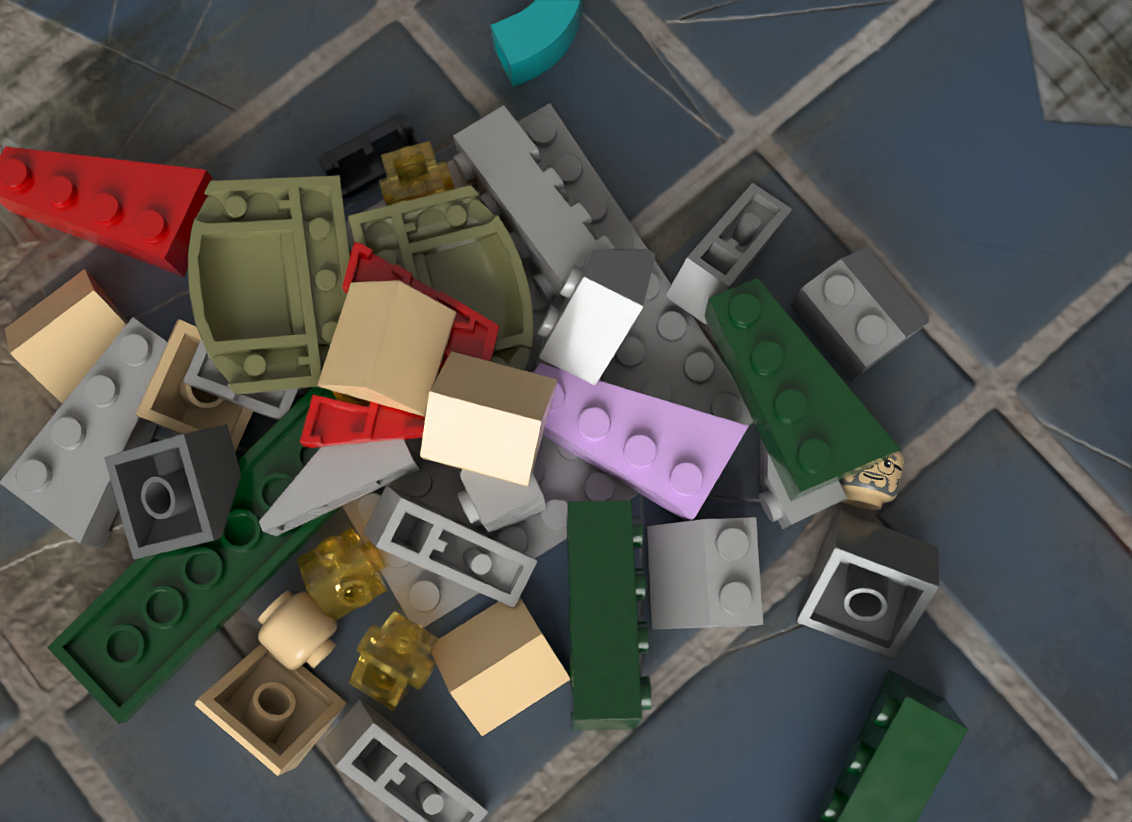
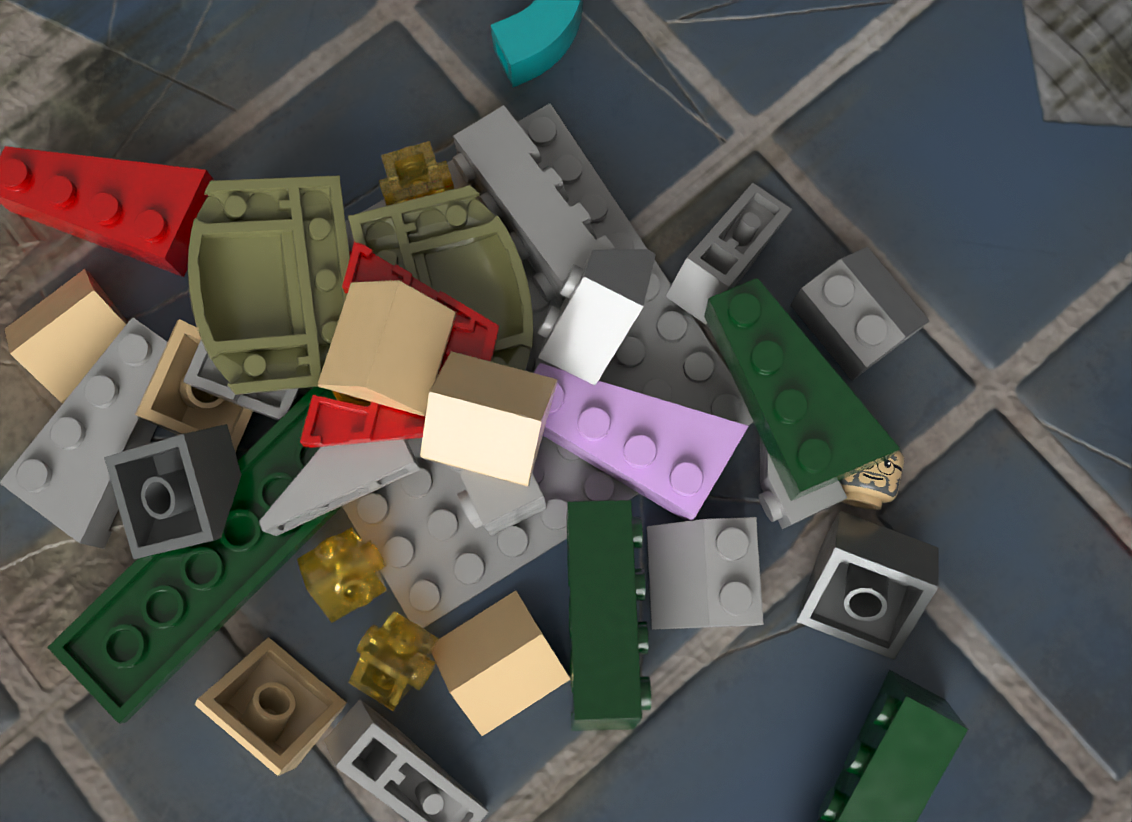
tan head [258,590,337,670] -> none
black hinge [317,113,424,198] -> none
light grey slope [363,486,537,608] -> none

